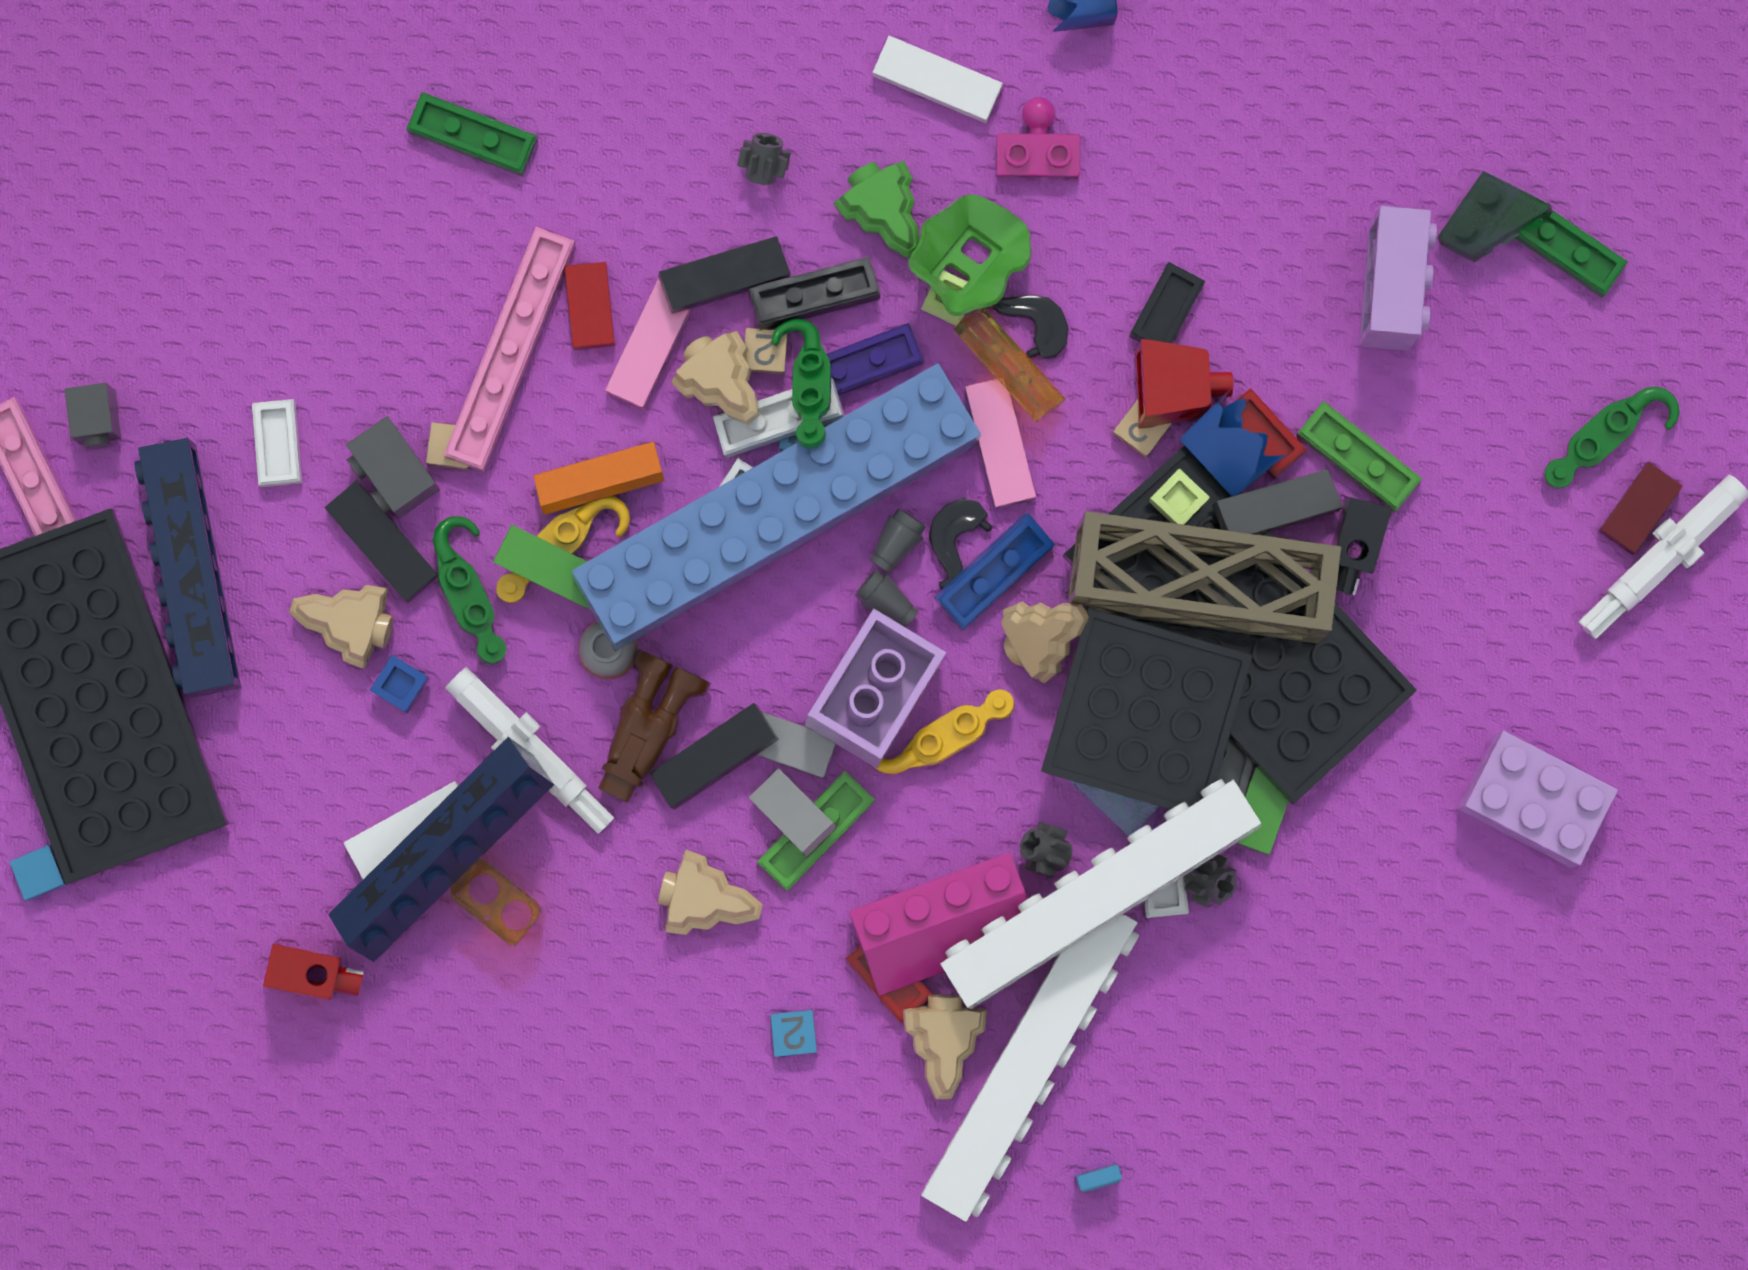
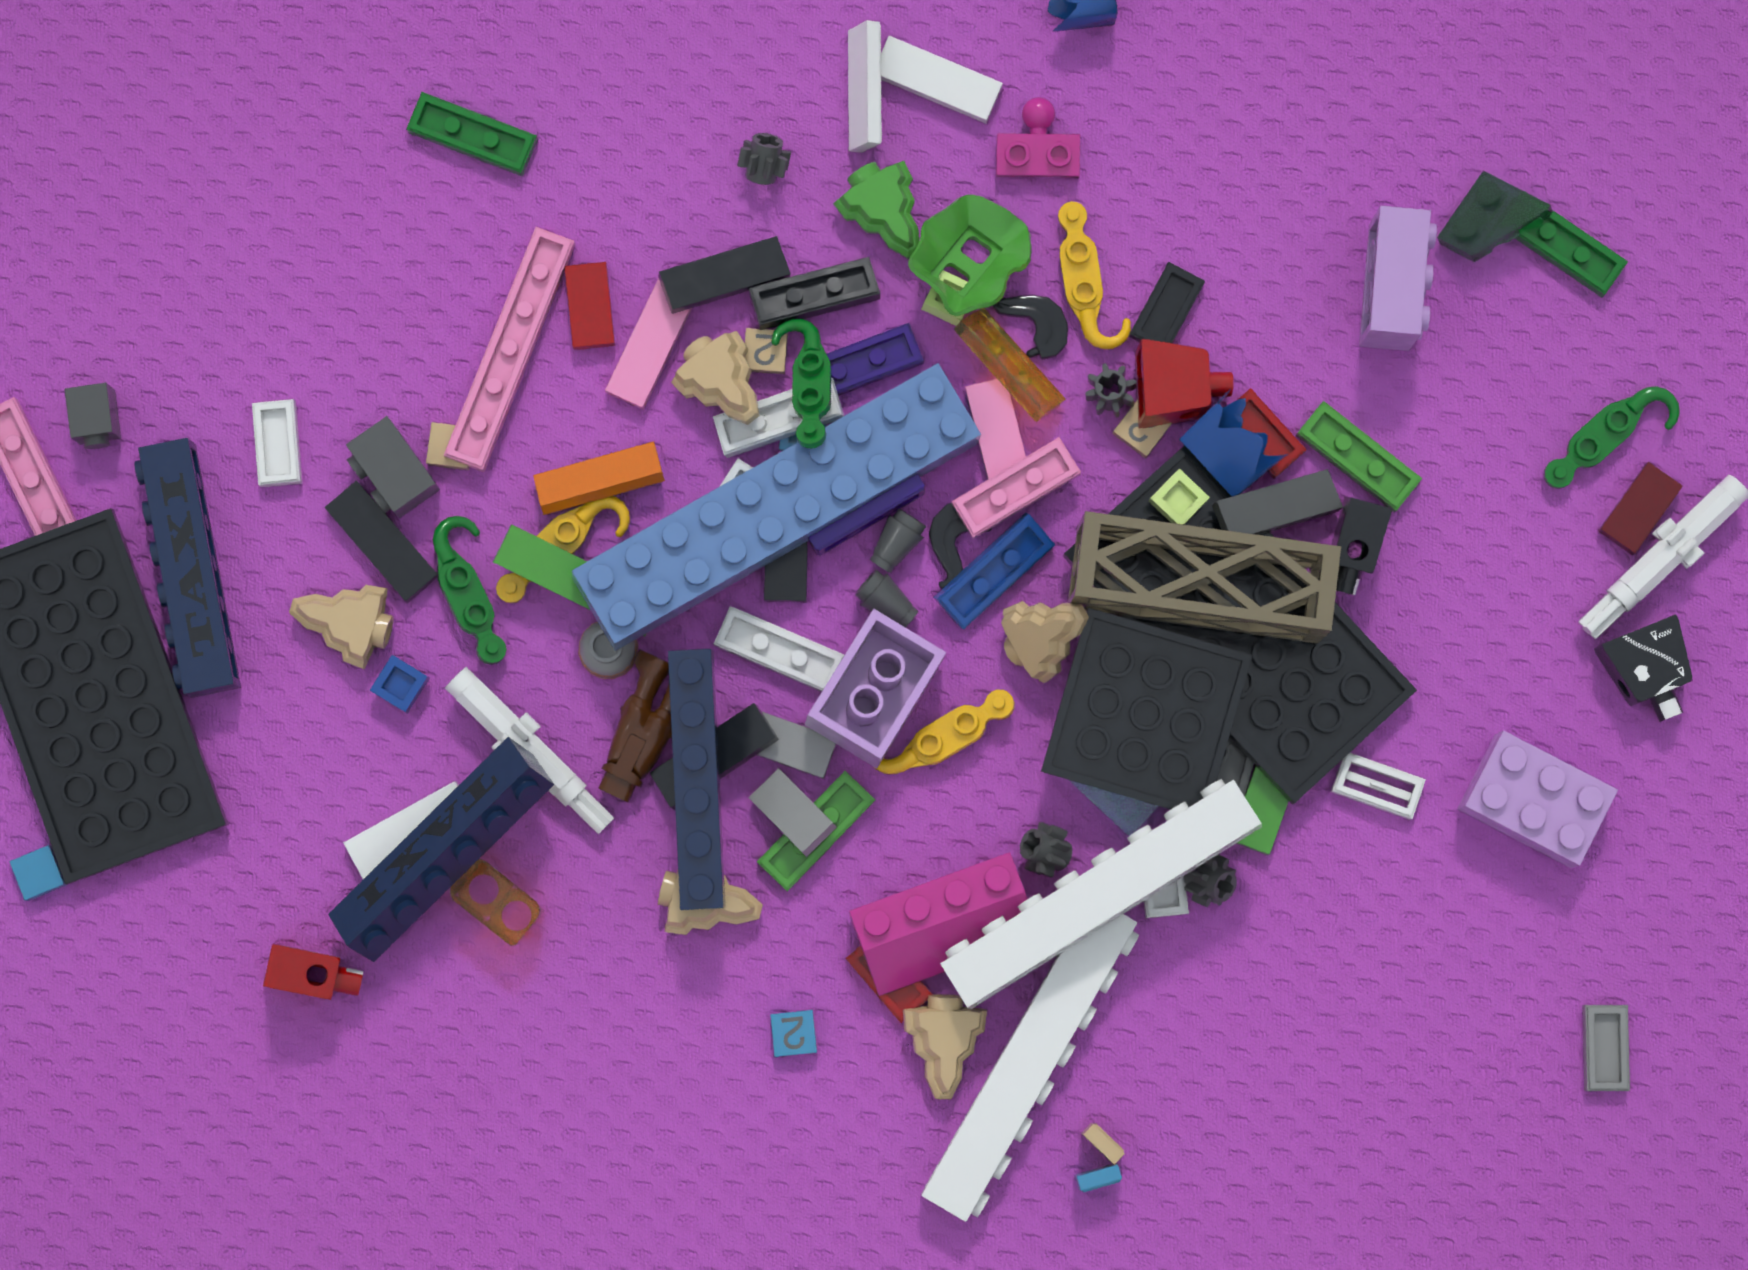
none -> dark blue brick [668,649,726,910]
none -> white tile [714,606,844,692]
none -> black tile [764,542,808,603]
none -> dark purple tile [809,474,925,556]
none -> white tile [848,20,882,153]
none -> bright pink tile [951,437,1081,539]
none -> yellow piece [1058,201,1131,349]
none -> tan tile [1081,1123,1125,1165]
none -> dark grey gear [1085,363,1137,418]
none -> white tile [1330,753,1426,820]
none -> light grey tile [1582,1005,1630,1091]
none -> black torso [1594,614,1693,722]

